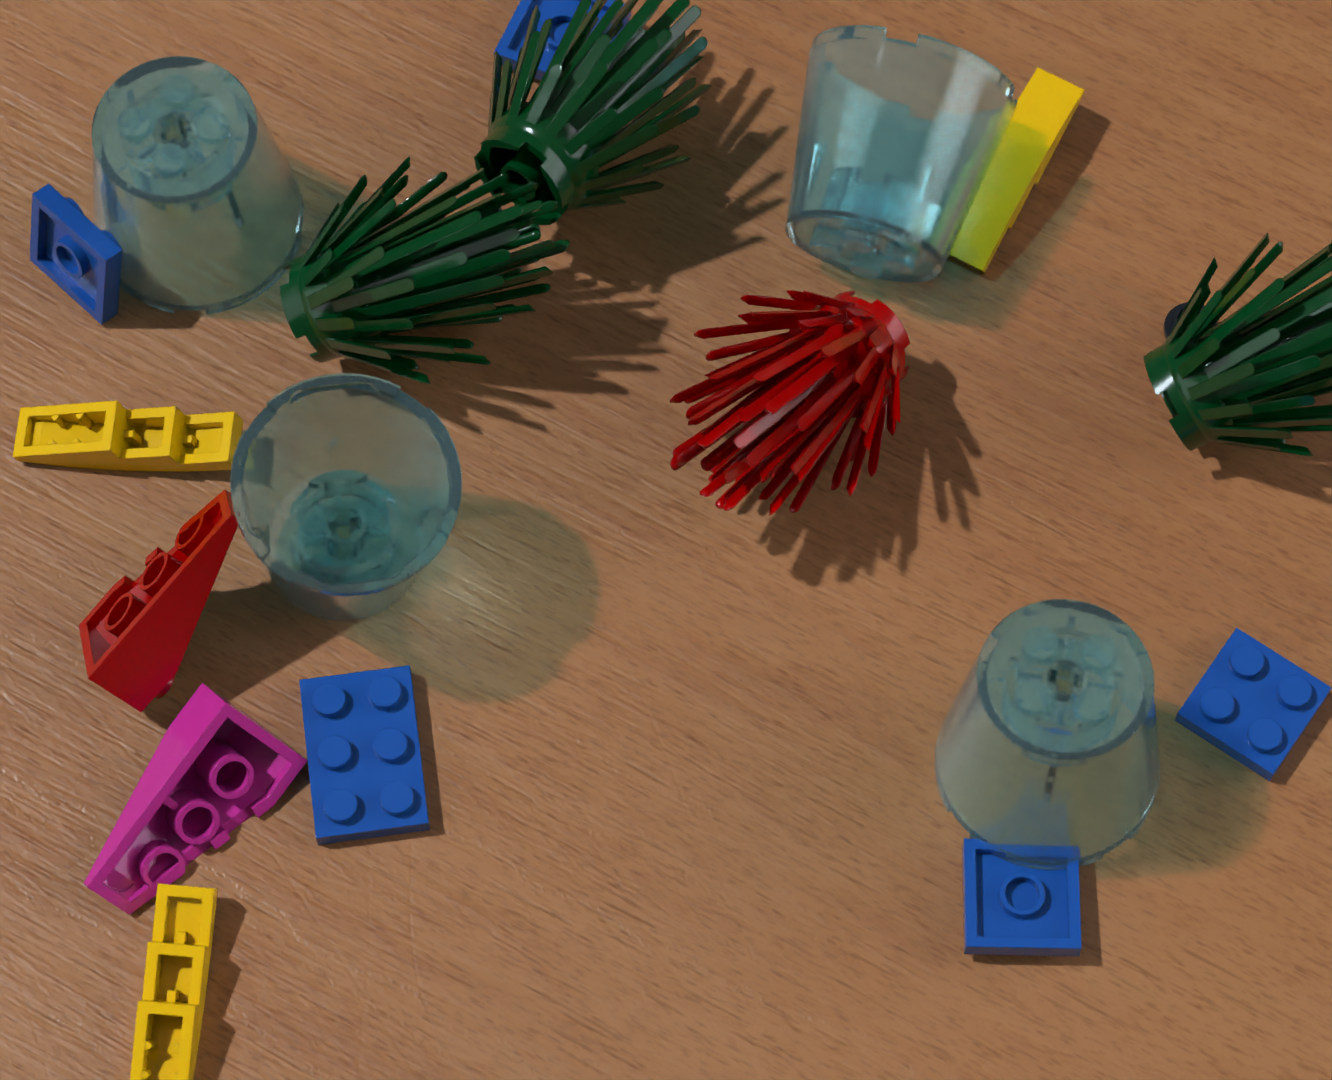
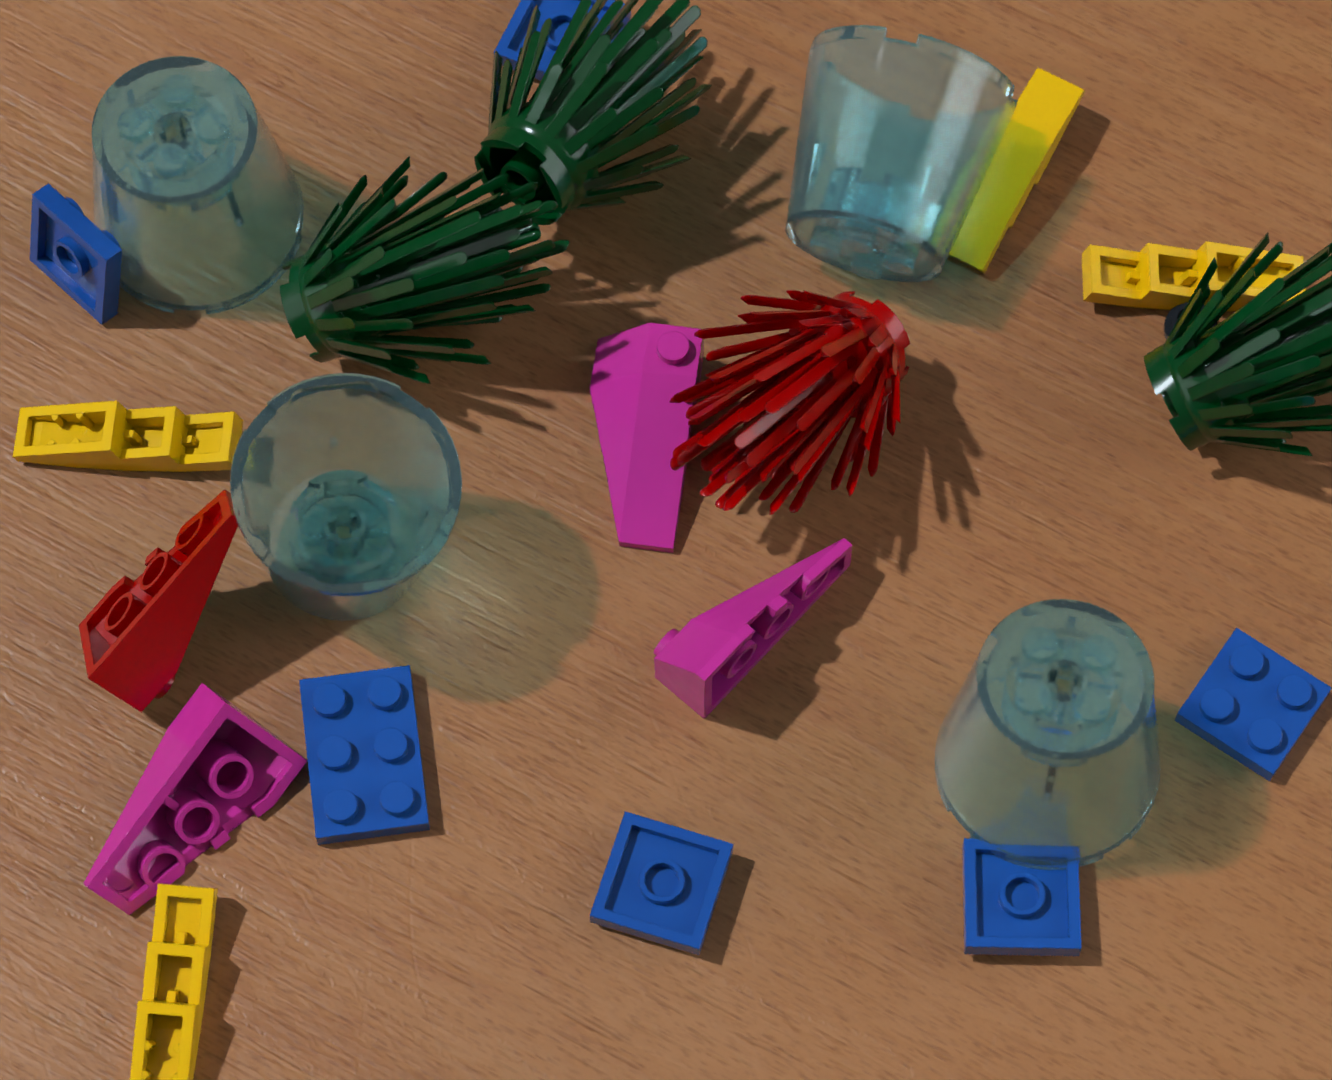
none -> dark pink wedge [590,322,704,553]
none -> blue plate [590,811,733,955]
none -> dark pink wedge [654,538,853,719]
none -> yellow slope [1082,241,1305,311]

